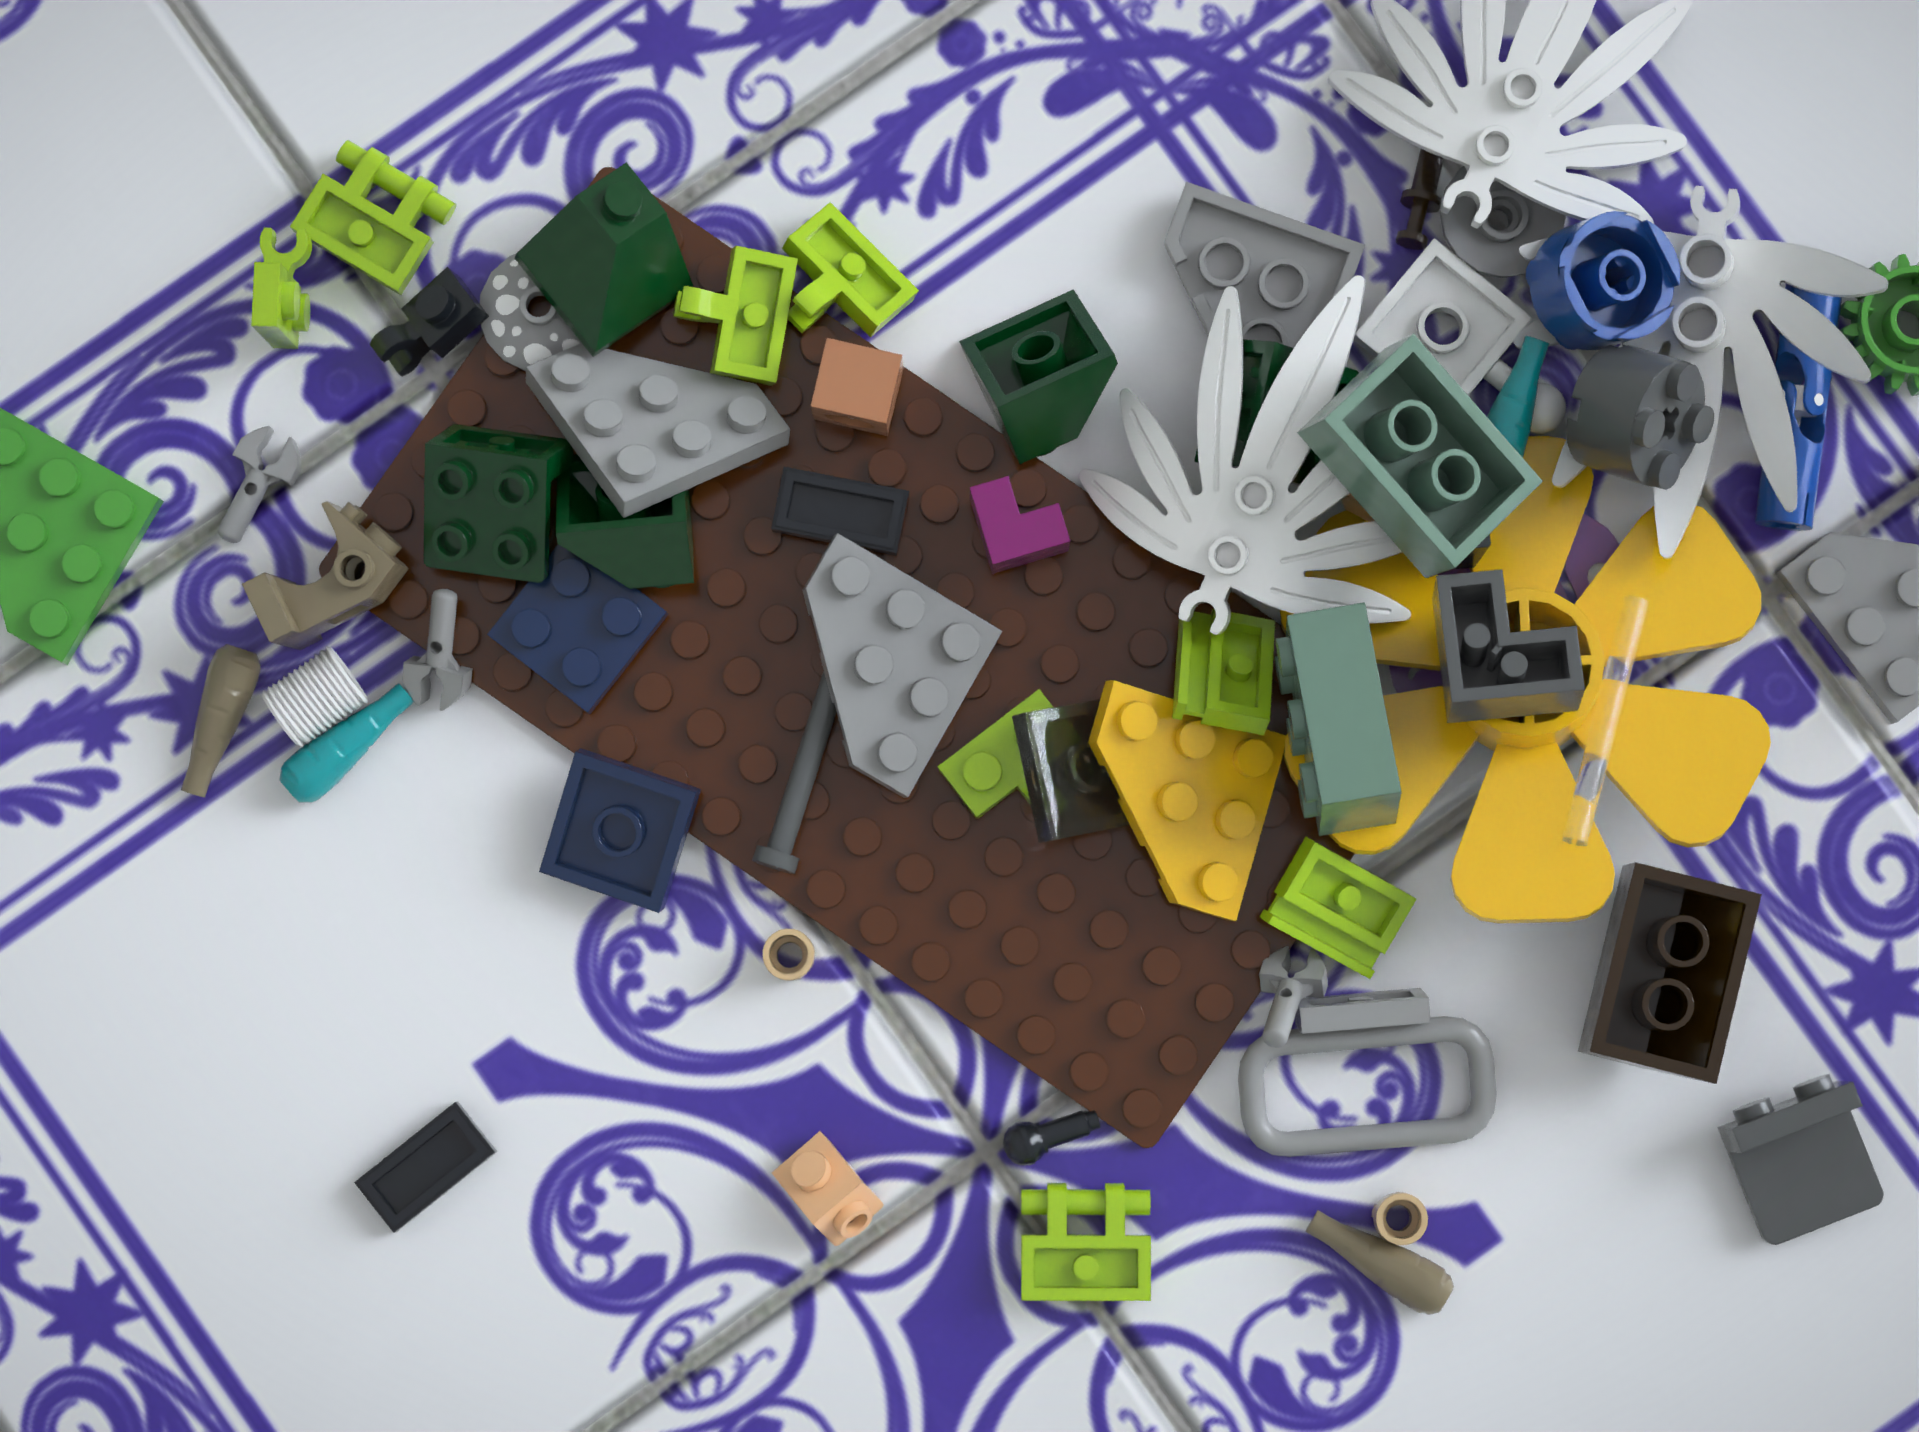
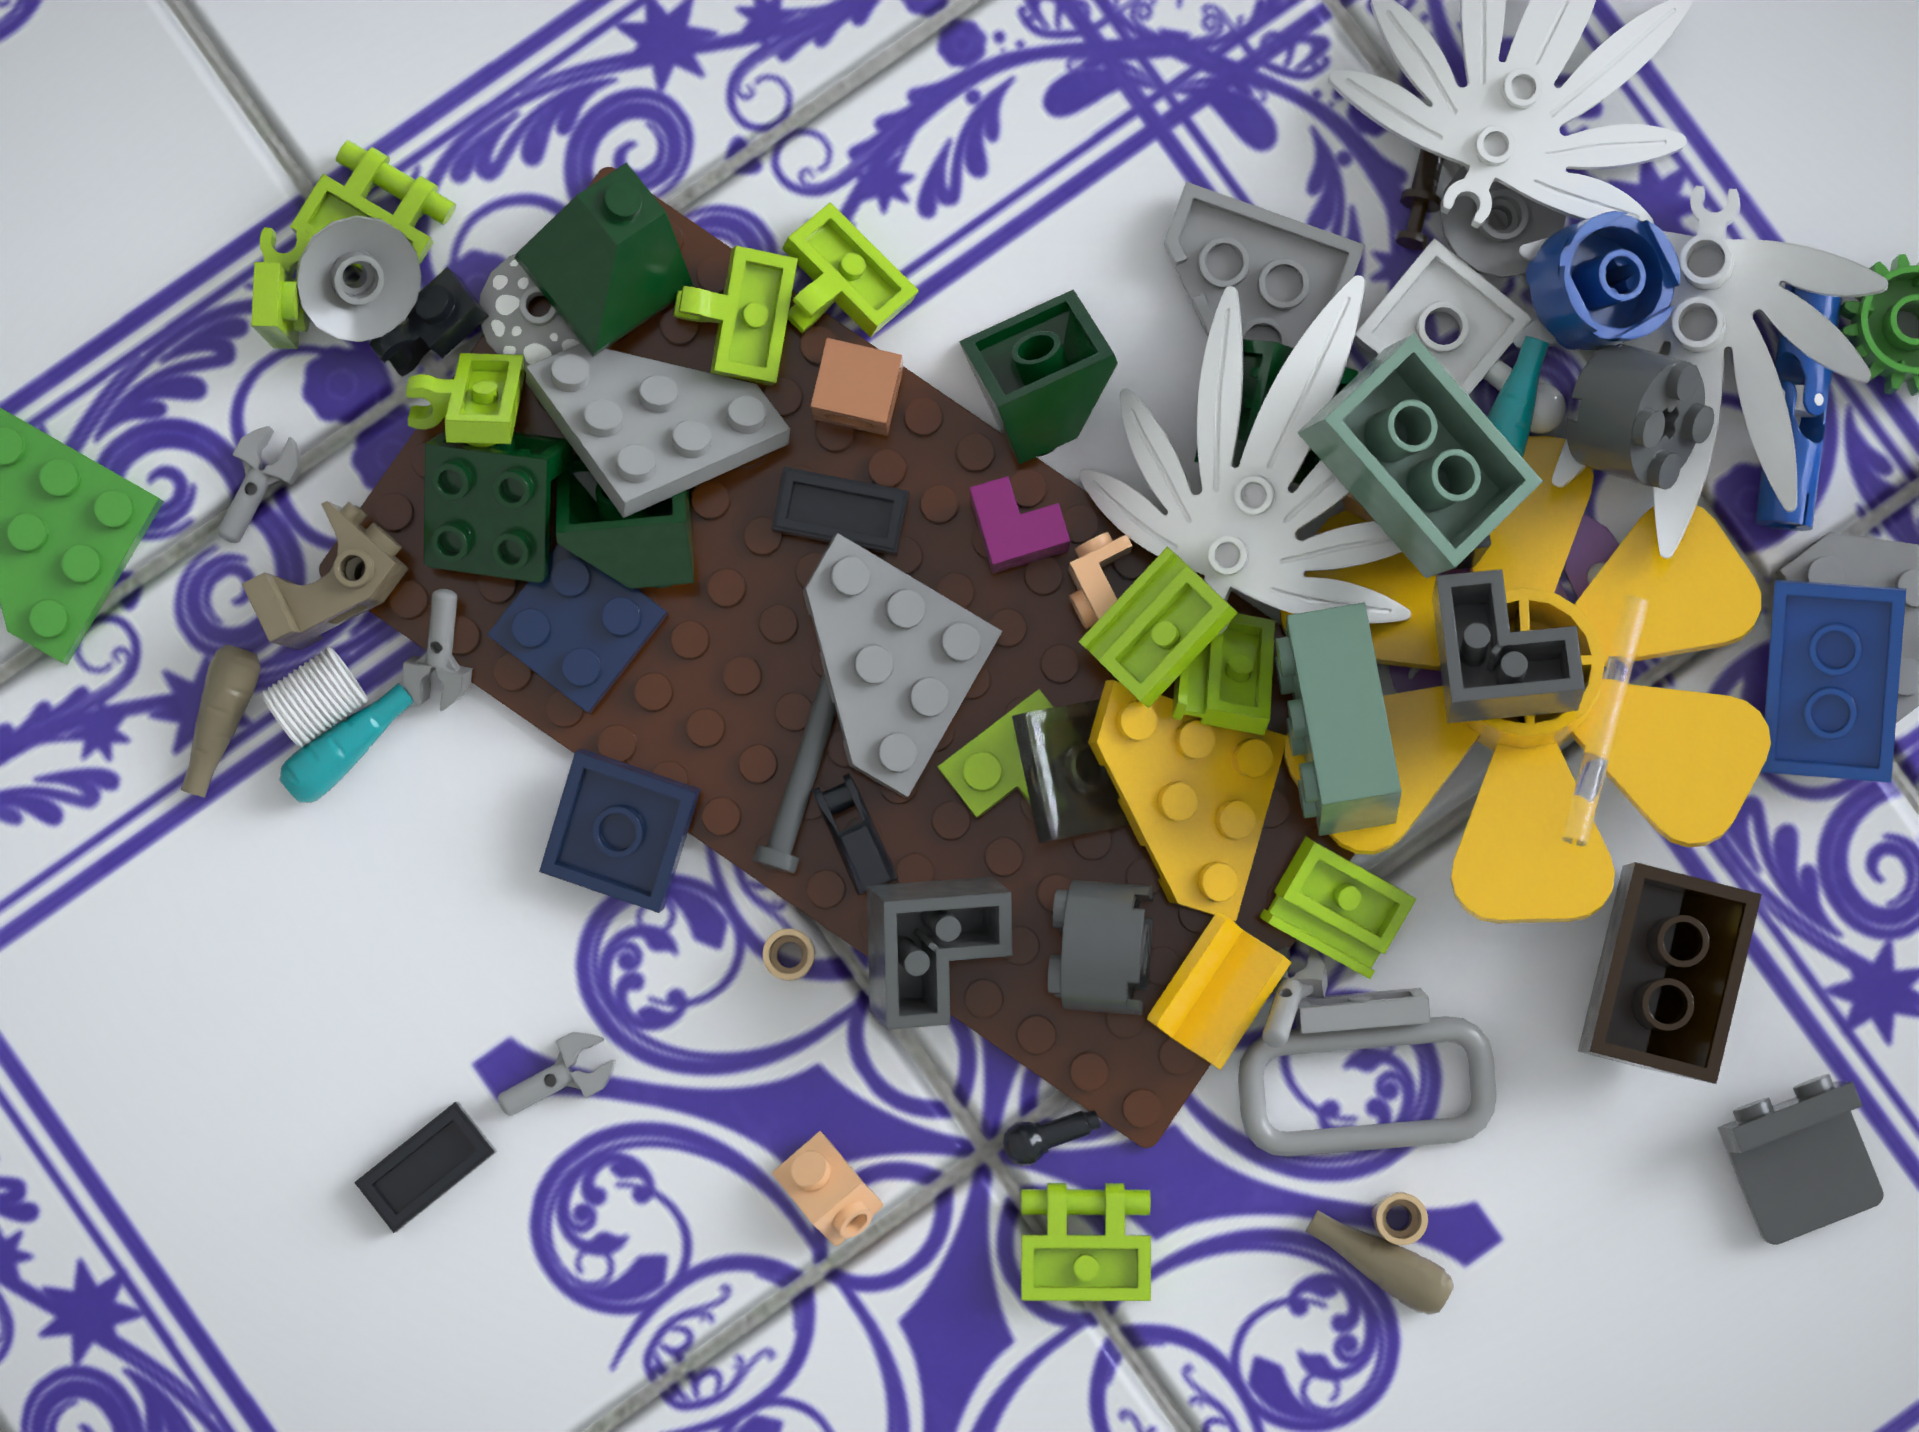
none -> light grey dish [295,215,422,342]
none -> lime plate [406,353,525,447]
none -> light grey bar [498,1032,616,1116]
none -> black bar [812,773,898,896]
none -> dark grey brick [867,876,1013,1030]
none -> dark grey brick [1048,880,1153,1015]
none -> light nougat bracket [1068,532,1133,629]
none -> lime plate [1078,546,1238,708]
none -> yellow panel [1147,912,1292,1070]
none -> blue plate [1761,580,1907,783]

